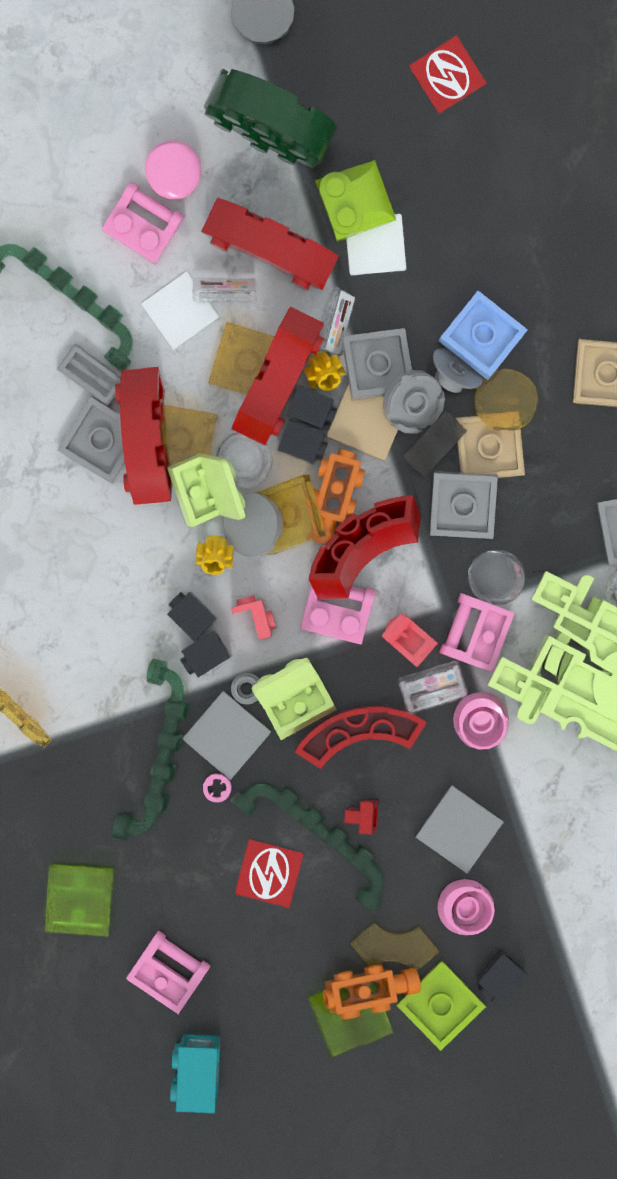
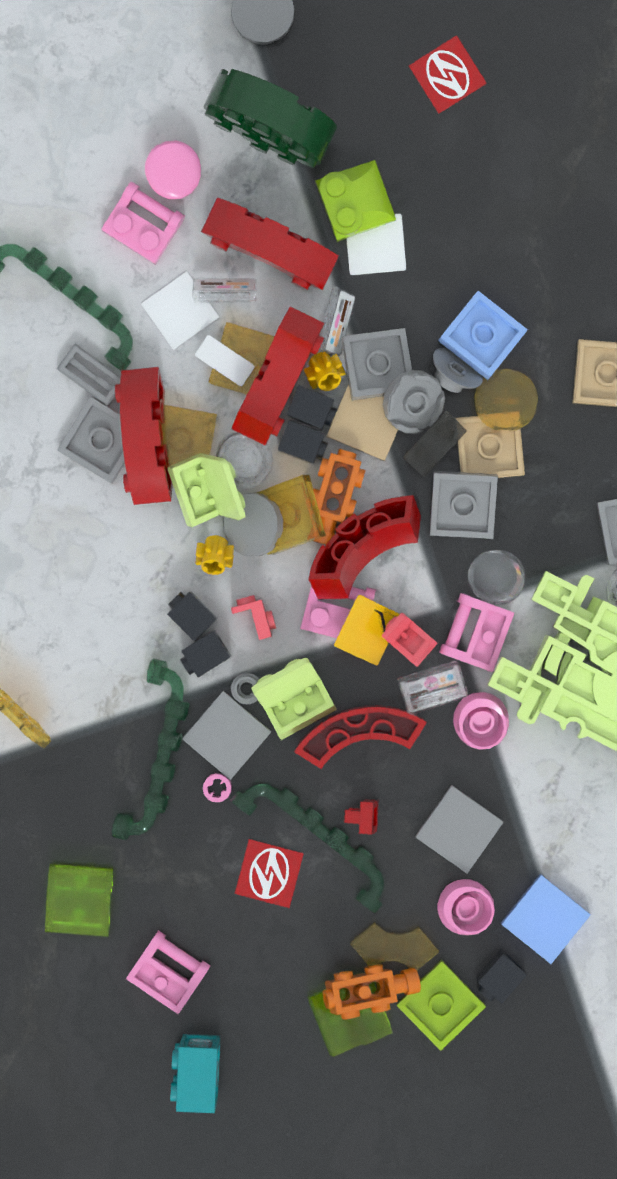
none -> white sticker [195,335,255,386]
none -> yellow sticker [334,595,400,666]
none -> light blue tile [501,874,591,964]

